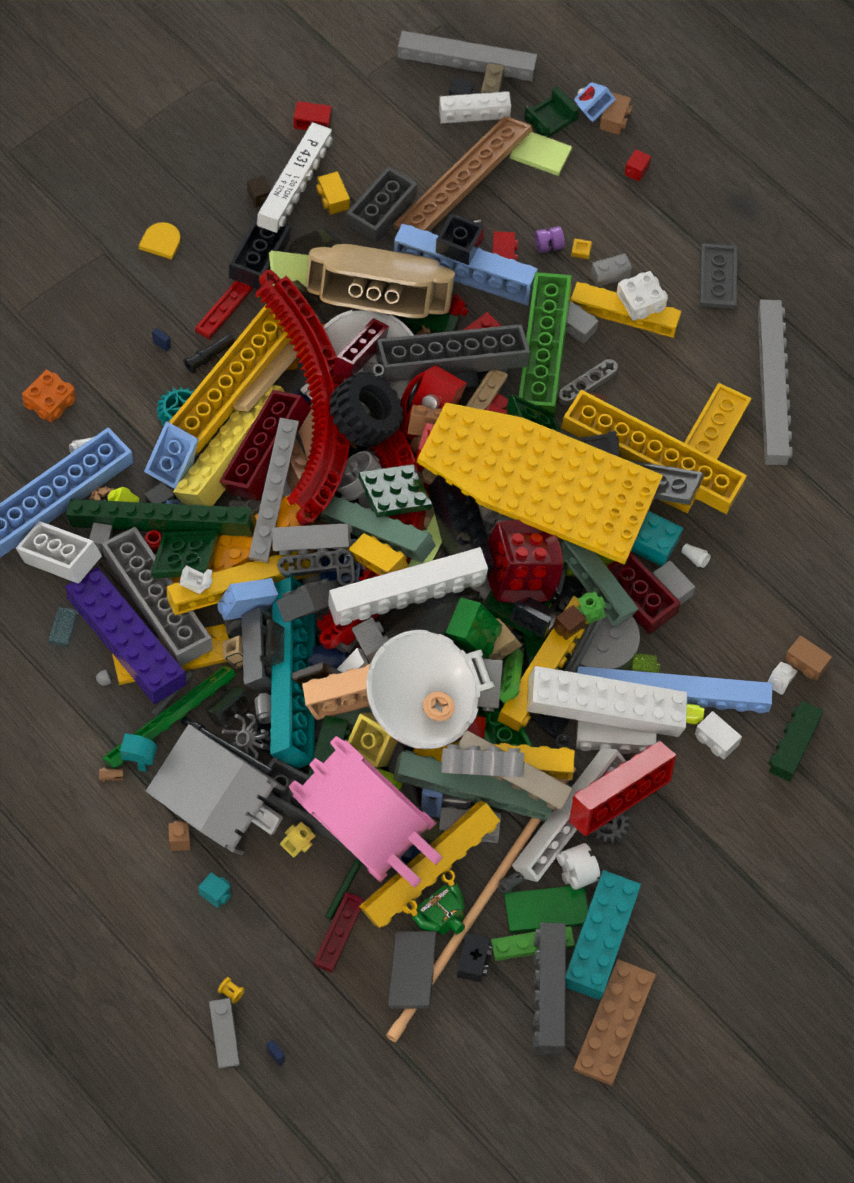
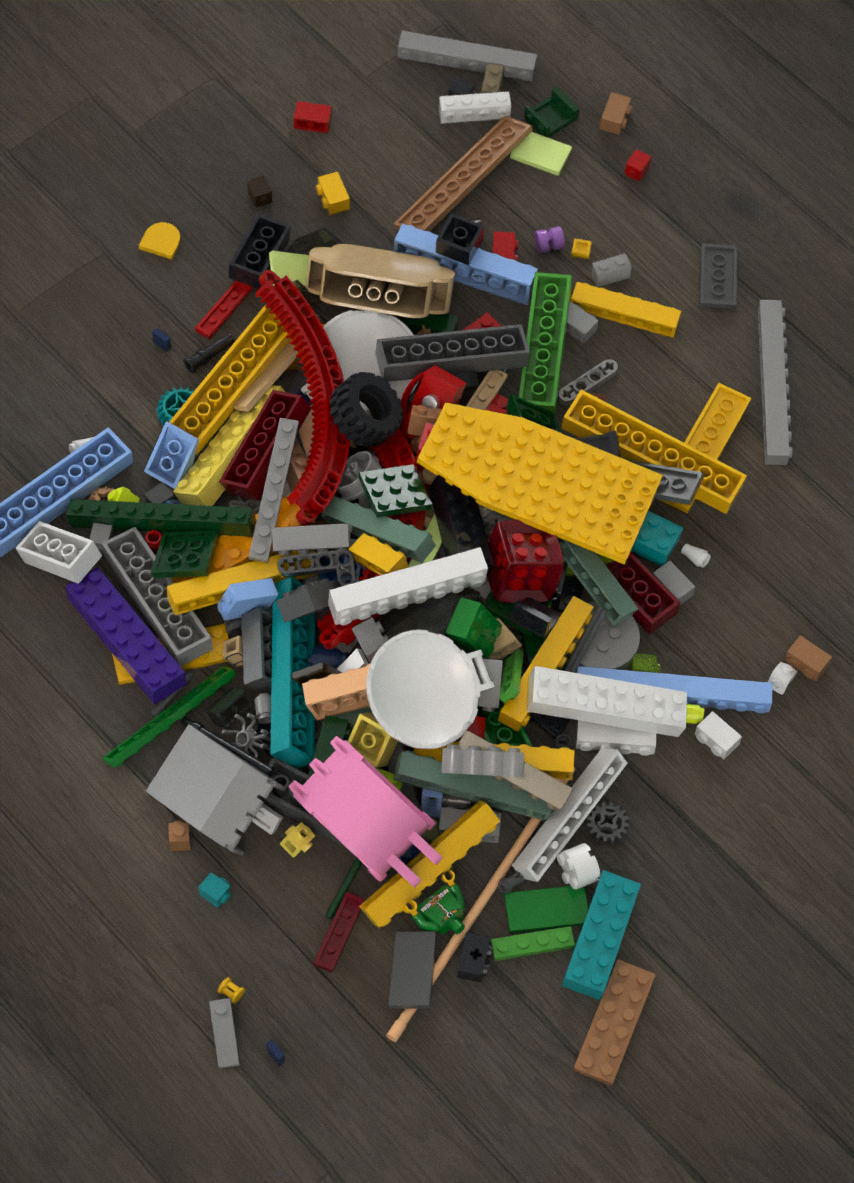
orange brick [22,369,76,423] -> none
clear light blue tile [48,607,78,647] -> none
light grey hinge [96,669,112,686] -> none
medium nougat pin [99,767,123,782] -> none
teal brick [120,733,157,772] -> none
white bracket [179,566,212,594] -> none
white brick [257,122,333,233] -> none
clear smoke hinge [260,619,284,668] -> none
dark red brick [333,318,389,379] -> none
dark grey brick [347,166,417,243] -> none
light grey piece [363,362,384,375] -> none
light nougat gear [423,692,455,722] -> none
red tile [448,293,469,316] -> none
dark grey brick [532,923,565,1055] -> none
reddish brown brick [553,605,586,640] -> none
red brick [569,741,676,837] -> none
light blue torso [574,83,616,122] -> none
bright green brick [577,591,606,624] -> none
white brick [617,271,668,321] -> none
dark green brick [768,701,824,782] -> none

